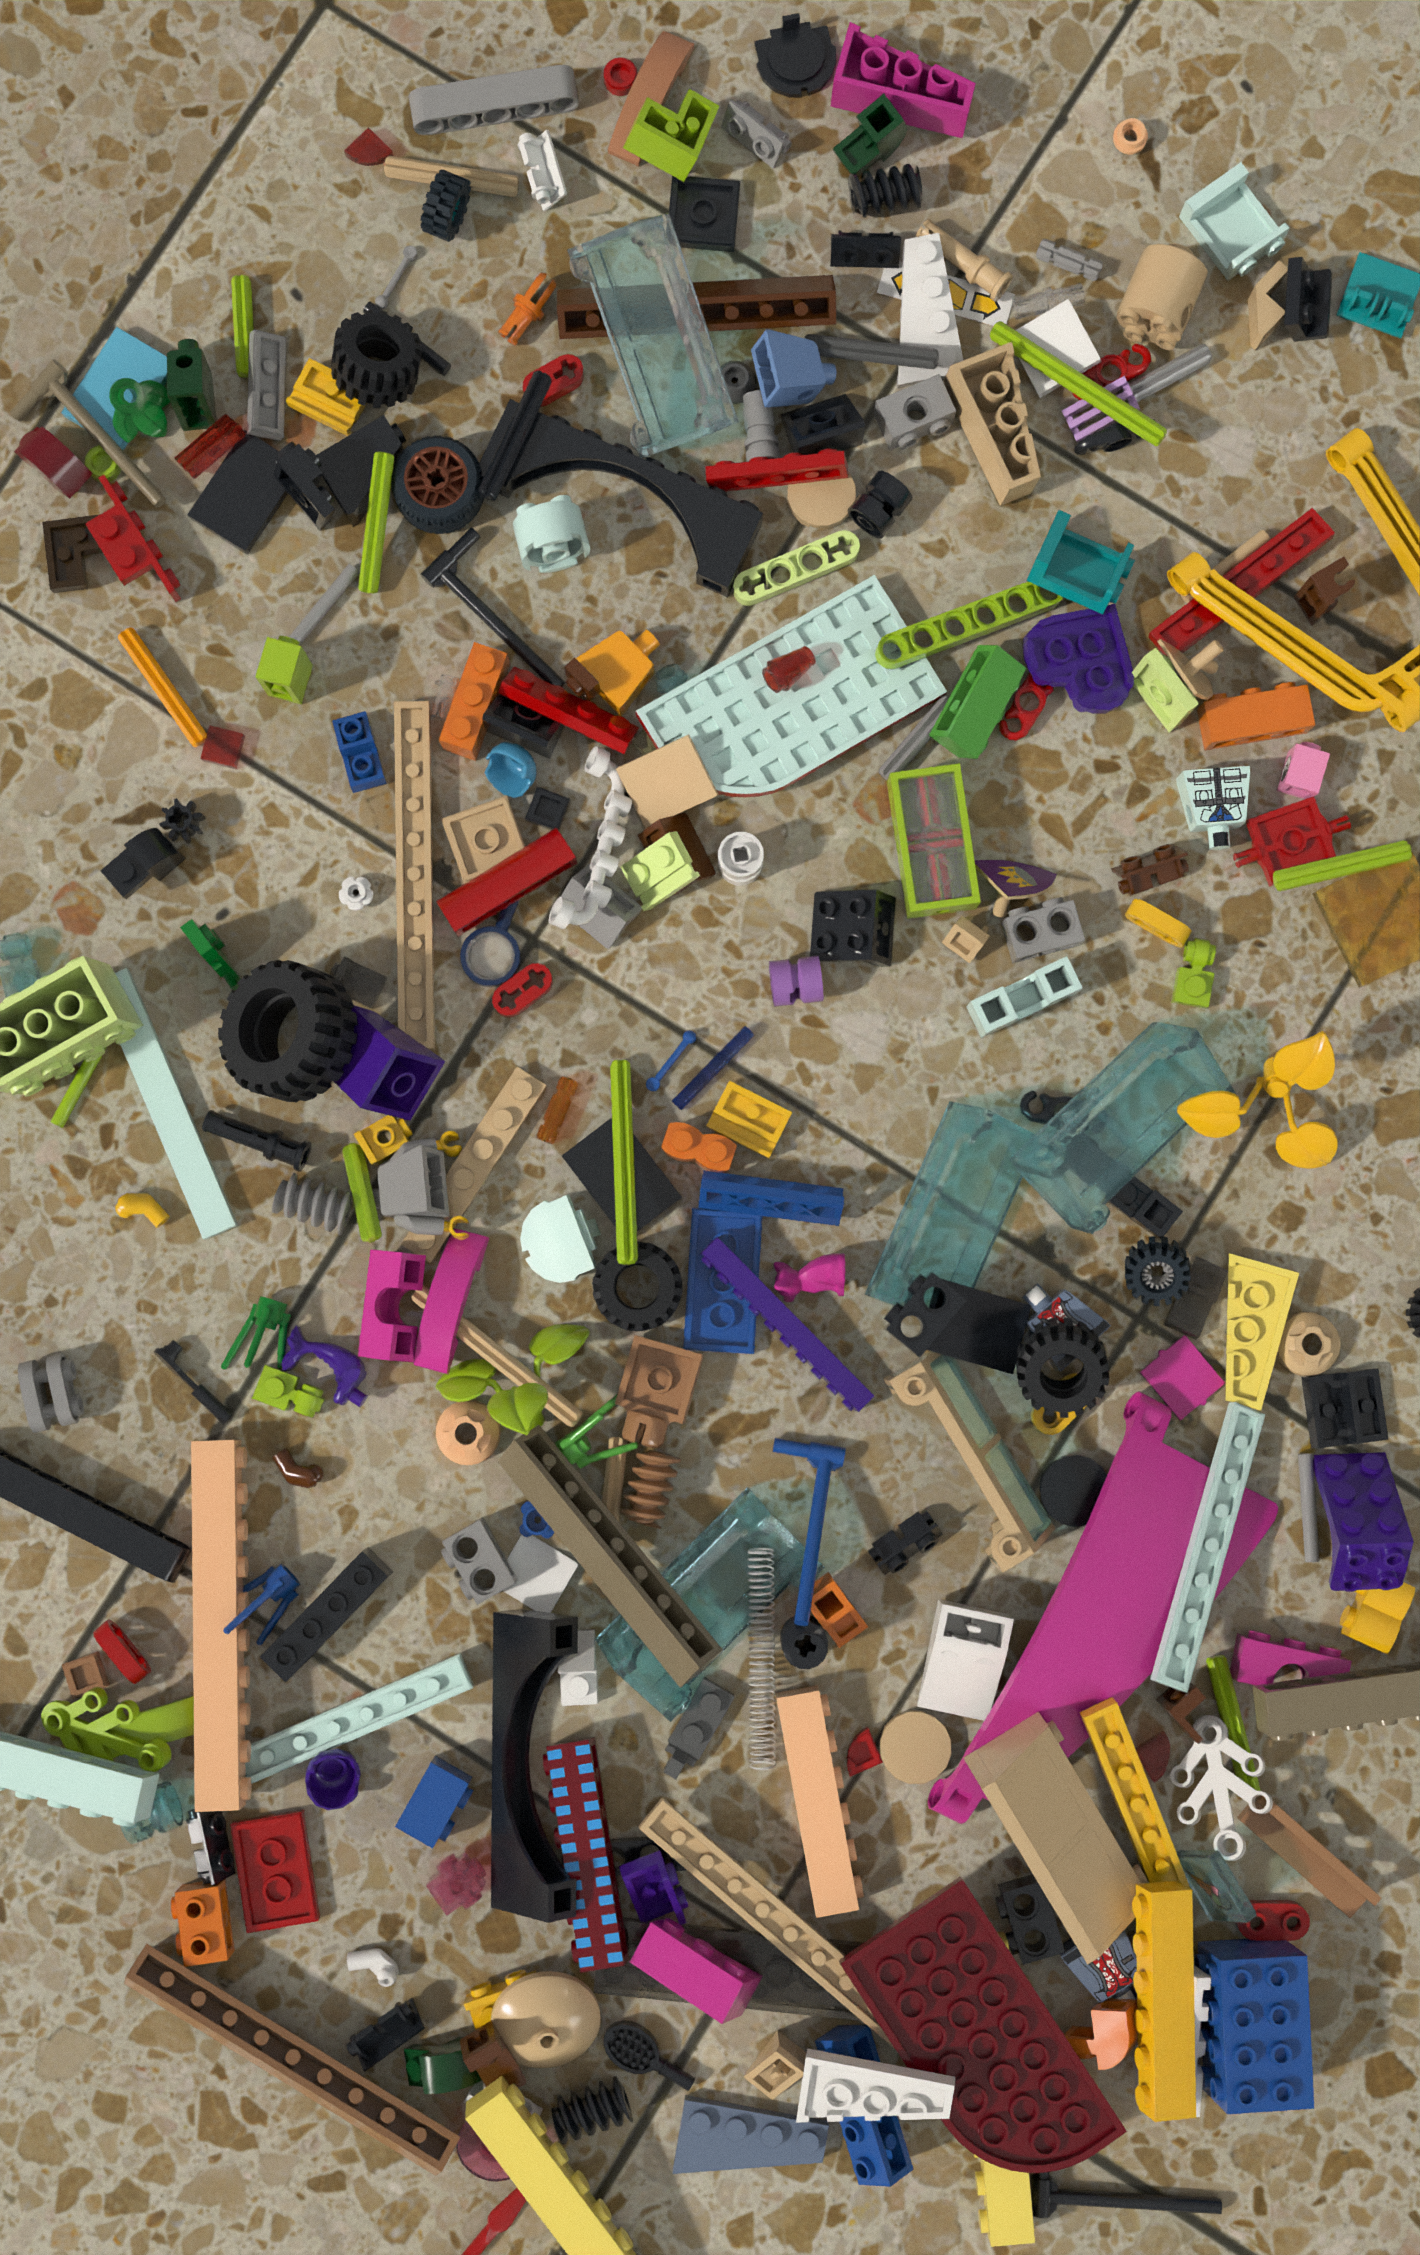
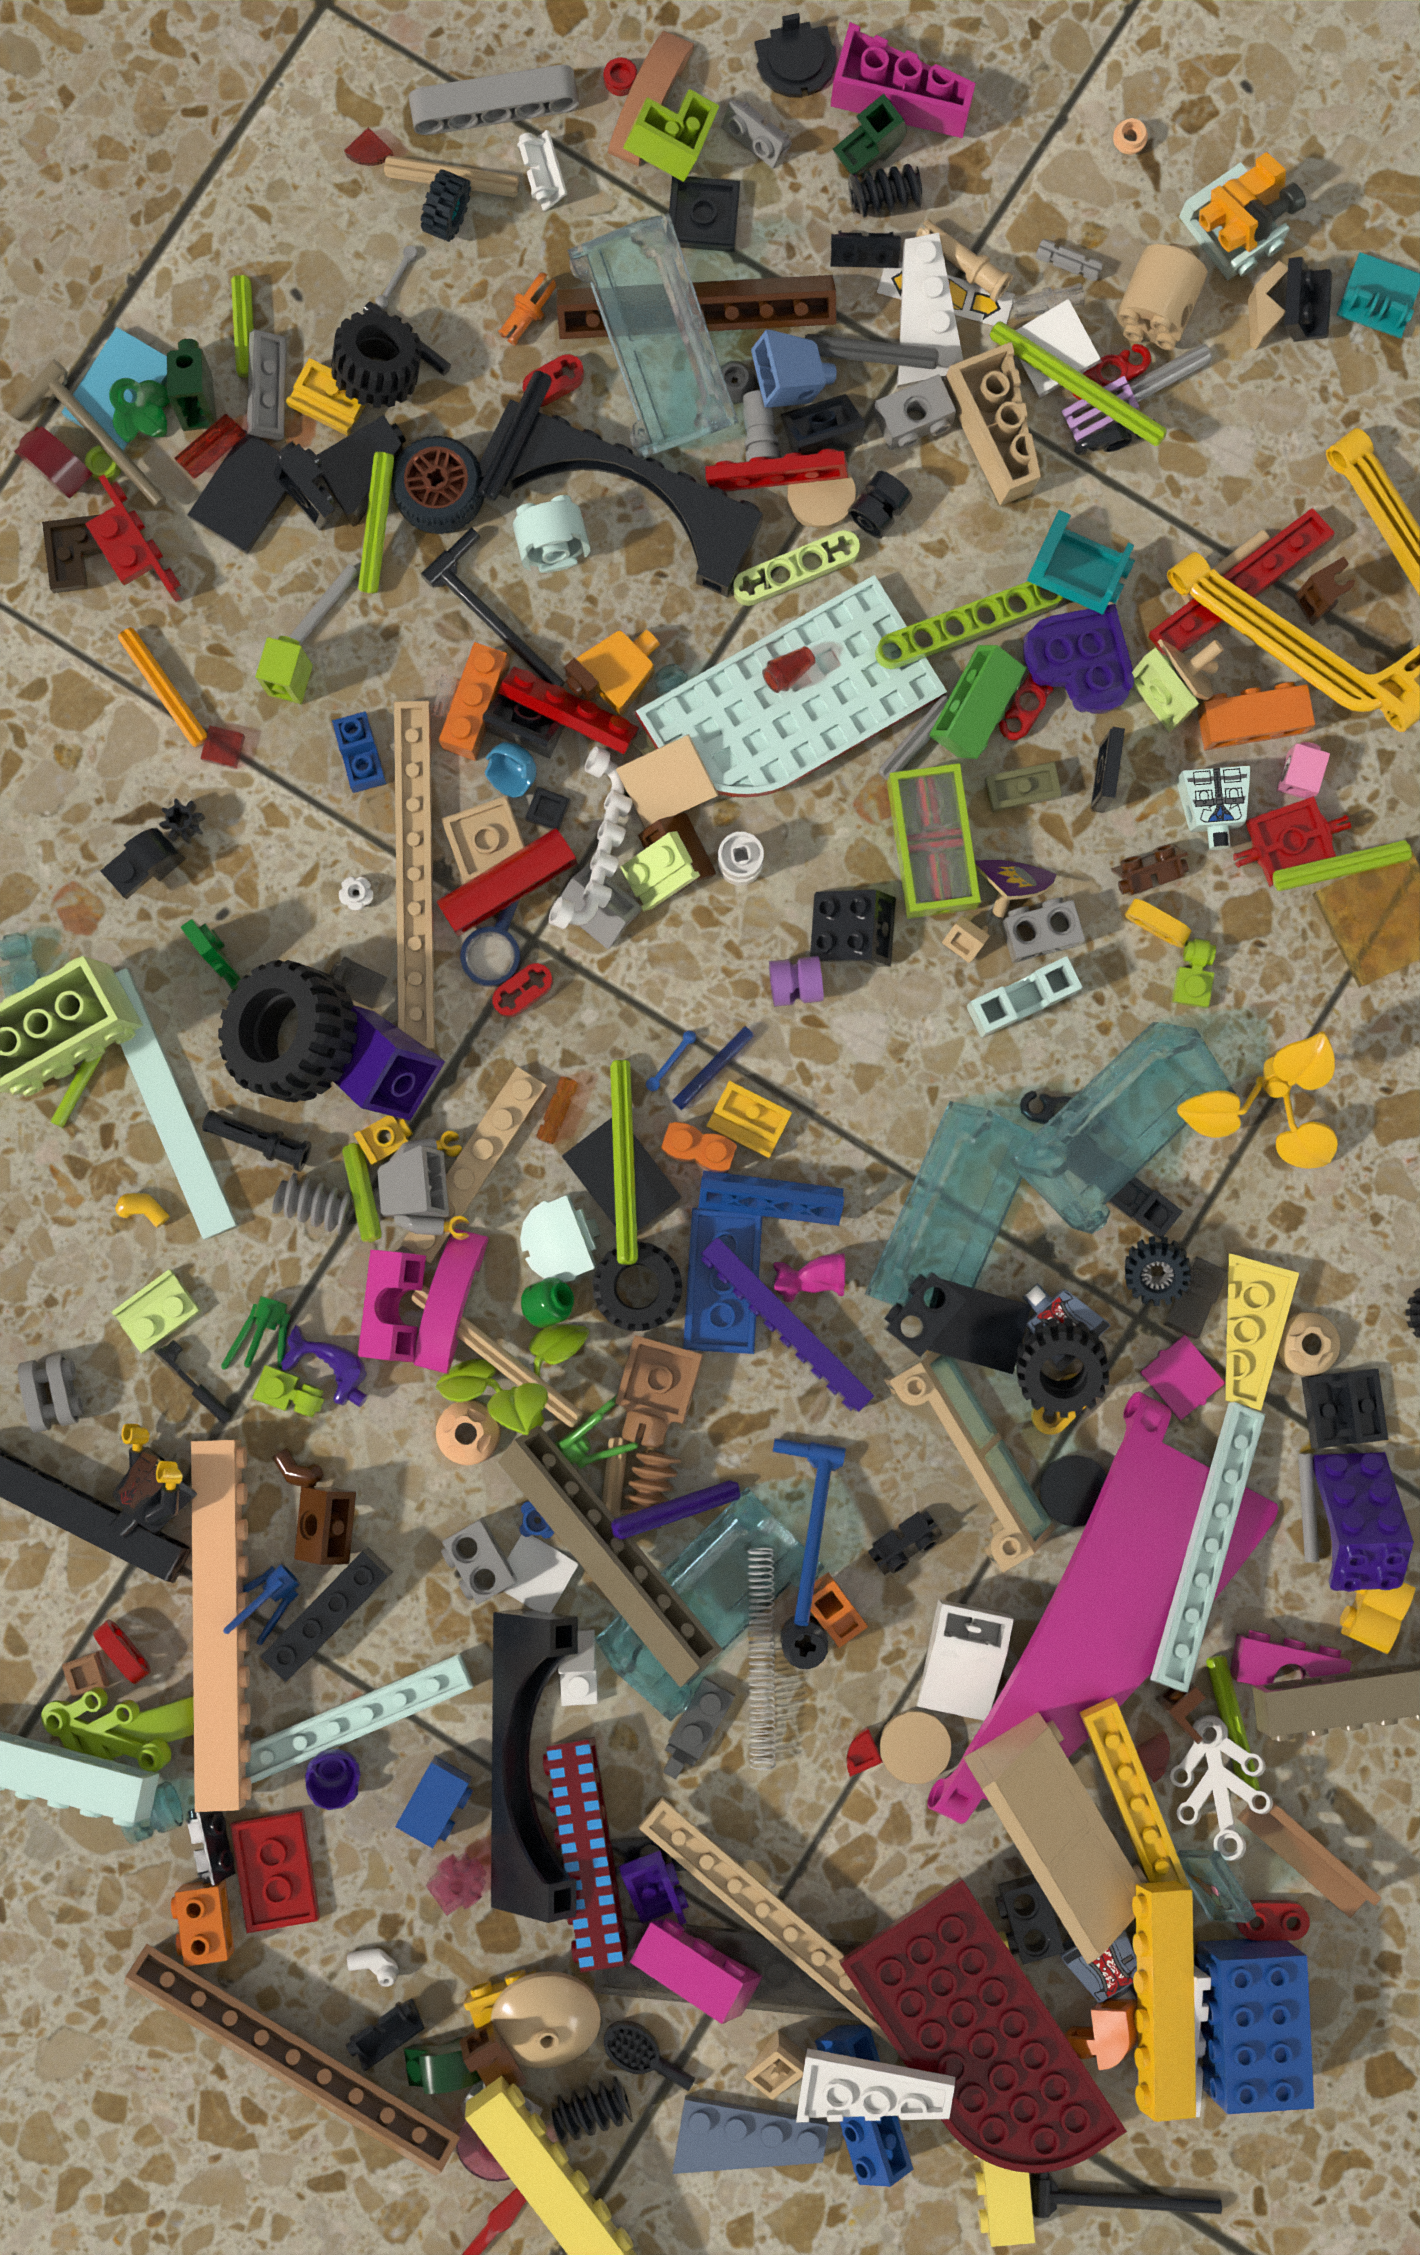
light nougat brick [776,1685,864,1918] -> none
none -> torso [110,1424,198,1538]
none -> yellowish green plate [111,1269,202,1353]
none -> reddish brown brick [294,1487,356,1565]
none -> green head [521,1277,574,1328]
none -> dark purple axle [611,1480,741,1540]
none -> olive plate [985,762,1062,812]
none -> black tile [1090,727,1125,813]
none -> light orange hips [1199,152,1306,253]

